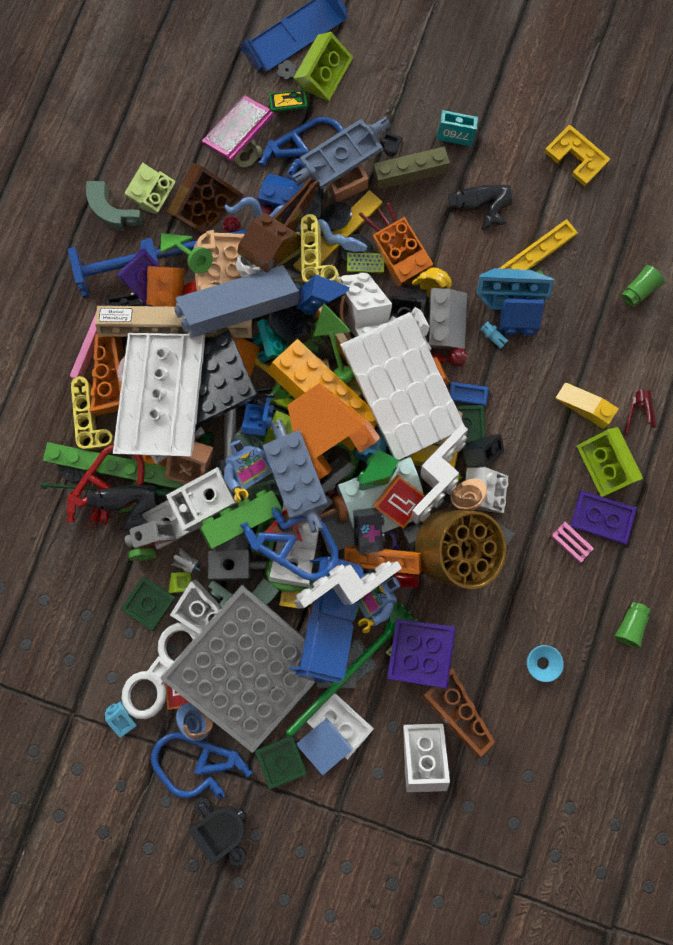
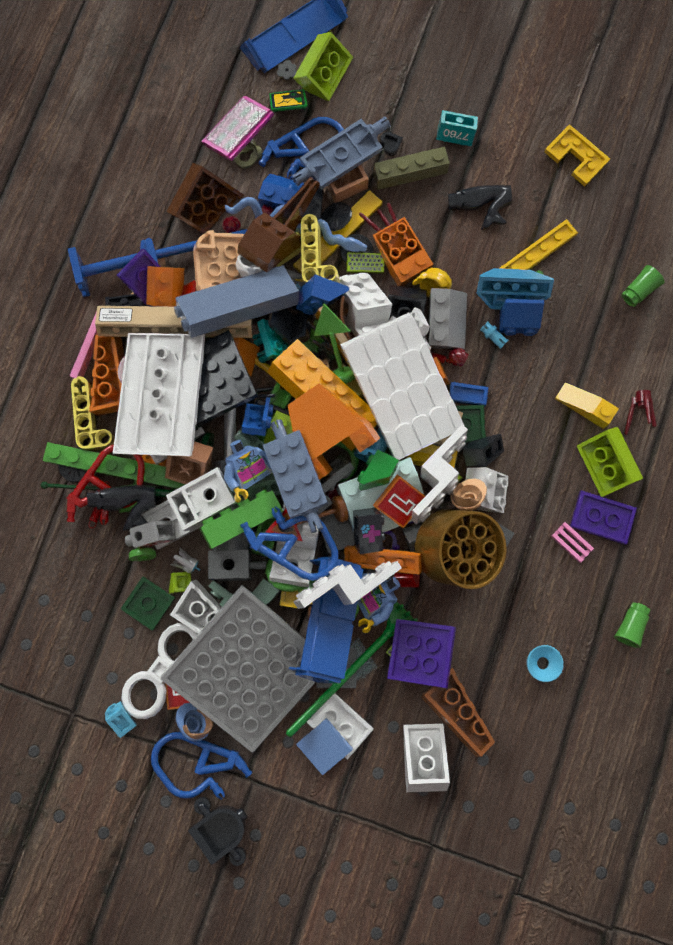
sand green arch [86,181,143,231] -> none
yellowish green brick [124,162,176,214] -> none
bright green piece [161,233,213,274] -> none
dark green plate [255,736,307,790] -> none
lime slope [271,398,294,411] -> none

